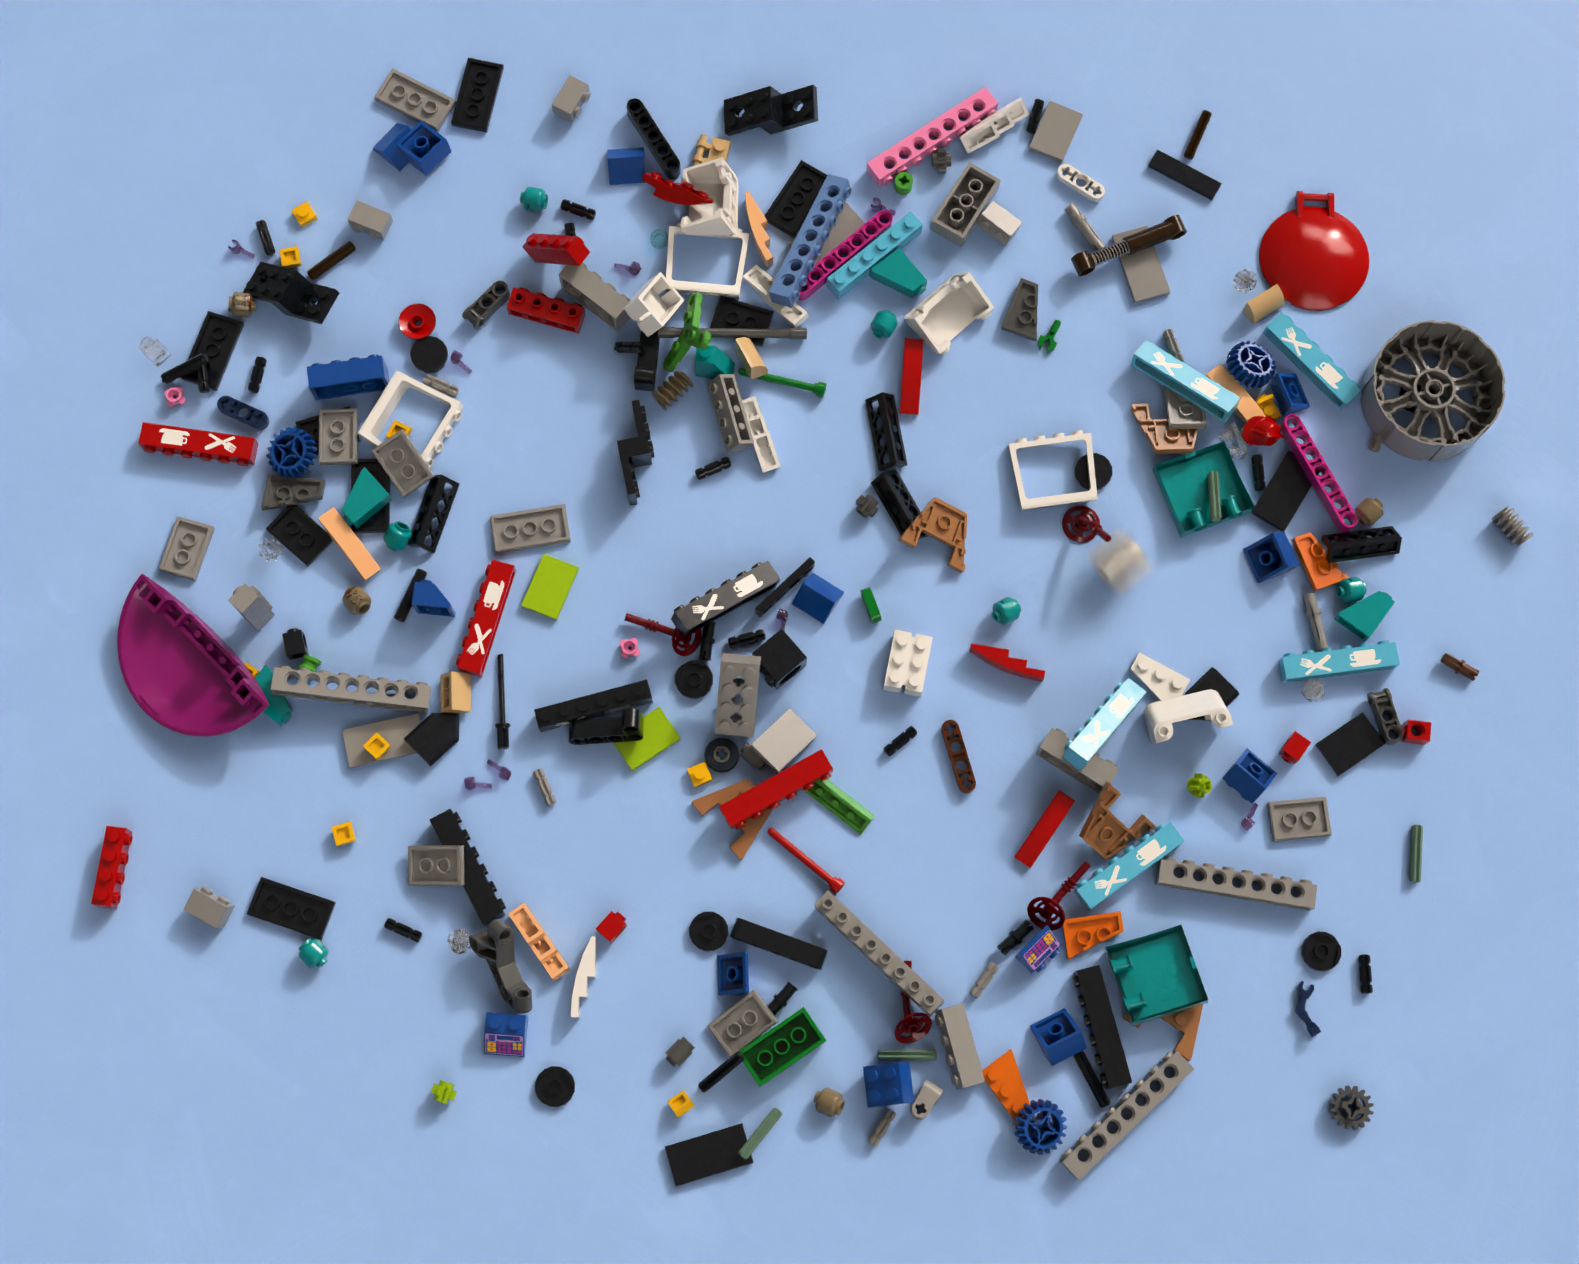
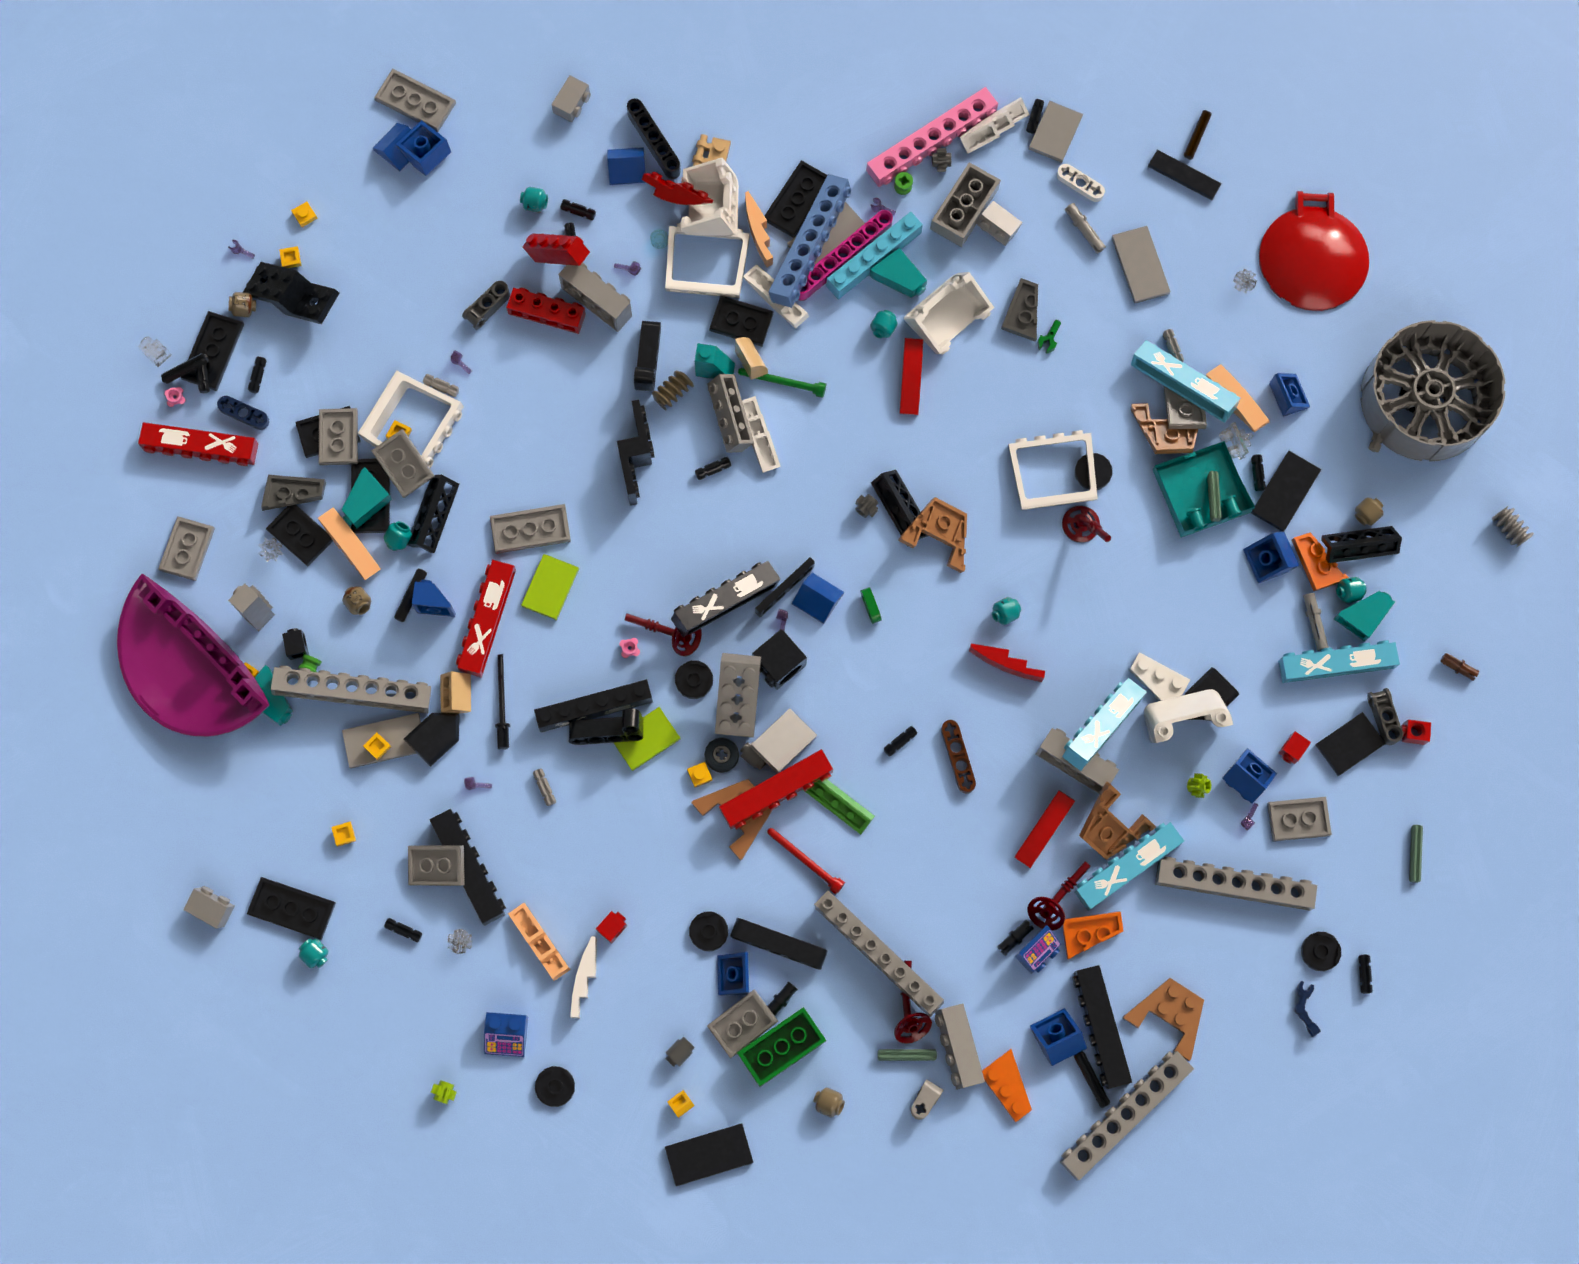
red brick [91,826,133,909] -> none
black axle [256,220,275,255] -> none
blue gear [266,427,318,478] -> none
dark brown axle [307,241,356,280] -> none
blue brick [307,354,390,401] -> none
light grey brick [347,201,393,240] -> none
red dish [399,304,436,339] -> none
black tile [410,336,448,373] -> none
black tile [451,58,504,133] -> none
dark grey connector [469,919,532,1014] -> none
clear purple hand [487,759,511,781] -> none
black axle [614,342,644,353] -> none
white piece [623,272,684,337] -> none
dark grey piece [657,327,807,339] -> none
bright green piece [663,292,712,372] -> none
black axle [698,1051,744,1092] -> none
black pin [699,622,716,661] -> none
black bracket [724,85,818,136] -> none
black axle [728,629,766,649] -> none
sand green axle [738,1108,782,1159] -> none
blue brick [863,1062,914,1108] -> none
black fence [865,392,907,471] -> none
light grey axle [868,1109,896,1147] -> none
white piece [883,630,933,697] -> none
light grey axle [970,962,999,998] -> none
blue gear [1013,1099,1068,1155] -> none
dark brown piece [1071,215,1187,277] -> none
white piece [1086,527,1154,595] -> none
teal piece [1105,925,1208,1027] -> none
blue gear [1226,341,1276,389] -> none
tan brick [1242,284,1285,325] -> none
red piece [1242,416,1283,446] -> none
yellow bracket [1256,393,1282,420] -> none
medium azure brick [1263,313,1362,411] -> none
dark pink beam [1280,414,1358,532] -> none
clear gear [1301,678,1326,702] -> none
dark grey gear [1329,1085,1374,1130] -> none

